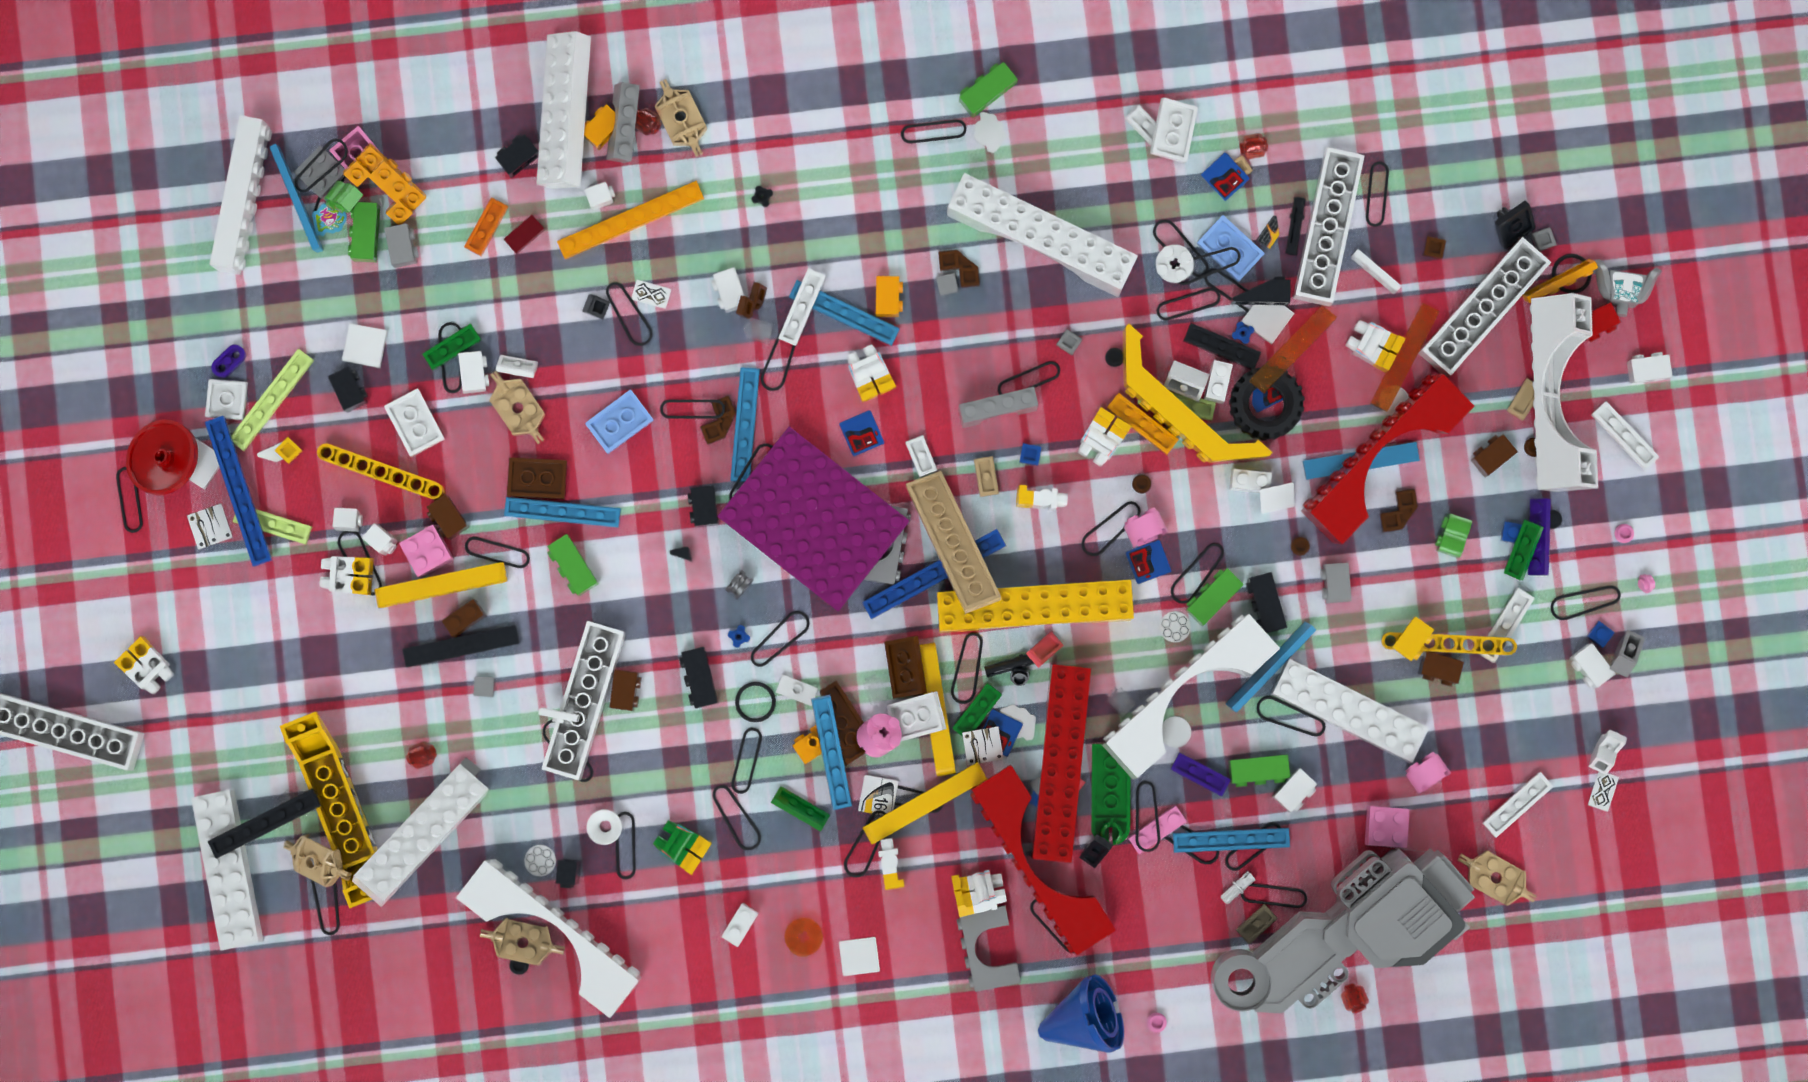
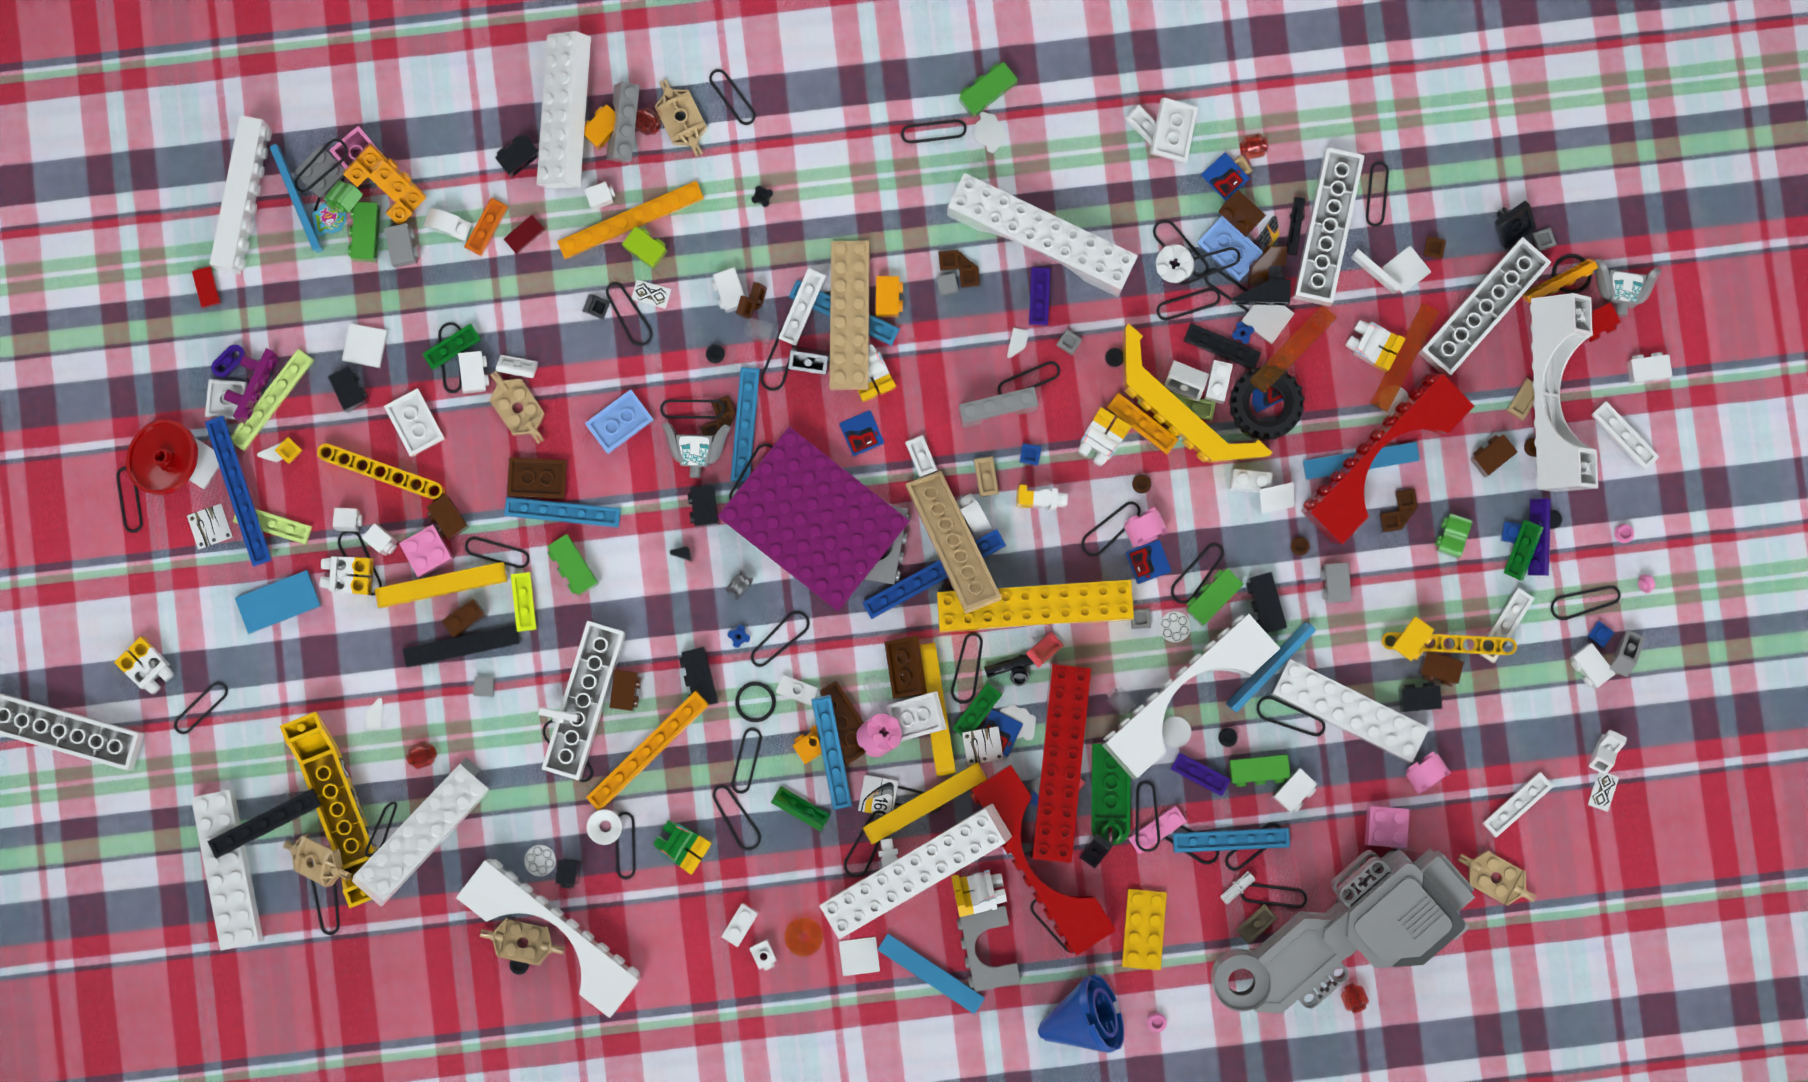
none -> black piece [174,682,228,734]
none -> red tile [192,266,221,308]
none -> magenta plate [224,348,278,424]
none -> dark azure tile [235,570,321,634]
none -> white sticker [365,698,382,729]
none -> black piece [365,801,398,857]
none -> white brick [423,208,472,241]
none -> neon yellow plate [511,572,537,632]
none -> light orange plate [586,691,709,811]
none -> lime brick [622,226,667,270]
none -> light grey torso [661,422,731,478]
none -> black plate [706,344,725,364]
none -> black piece [709,69,756,125]
none -> white brick [749,939,777,971]
none -> brick [788,346,830,375]
none -> white arch [819,803,1012,939]
none -> tan plate [830,241,870,390]
none -> dark azure tile [877,934,985,1014]
none -> white brick [956,493,993,540]
none -> white sticker [1007,327,1029,358]
none -> dark purple plate [1029,267,1051,326]
none -> yellow plate [1122,889,1167,970]
none -> light grey tile [1131,608,1151,629]
none -> reddish brown brick [1218,190,1266,237]
none -> black plate [1218,728,1238,747]
none -> reddish brown tile [1248,245,1287,286]
none -> white sticker [1382,246,1431,294]
none -> black brick [1398,682,1442,712]

